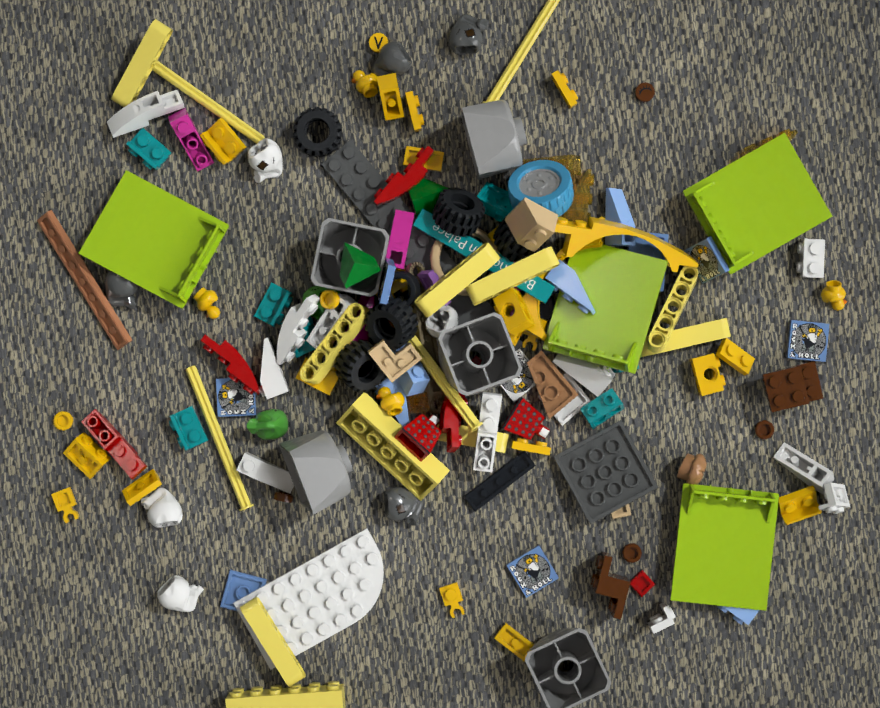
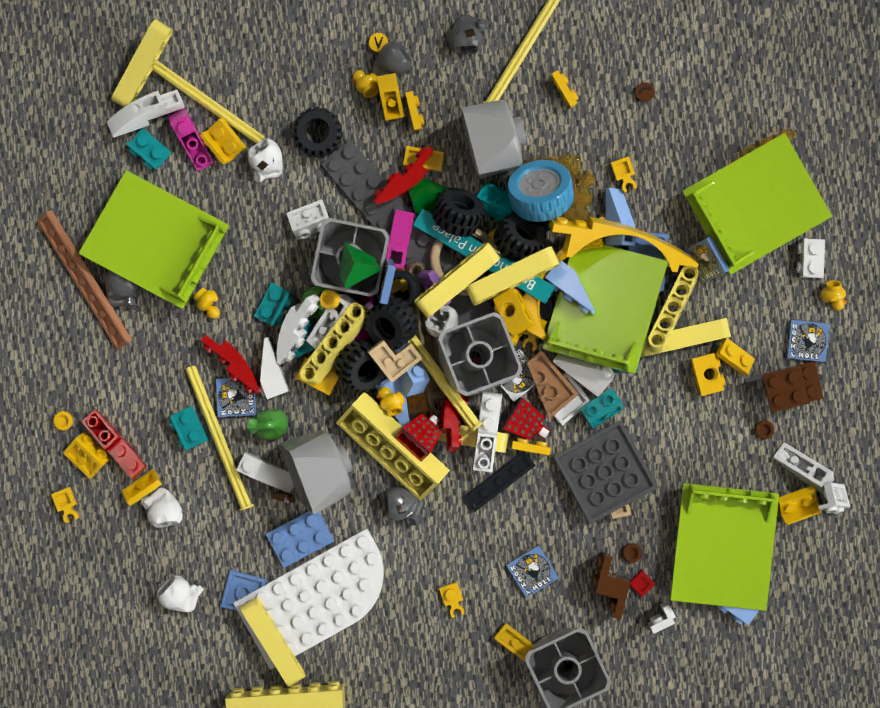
tan slope [505,197,558,252] -> none
medium nougat piece [677,453,707,485] -> none
none -> medium blue plate [266,511,335,568]
none -> white bracket [286,199,329,240]
none -> yellow plate [610,156,637,193]

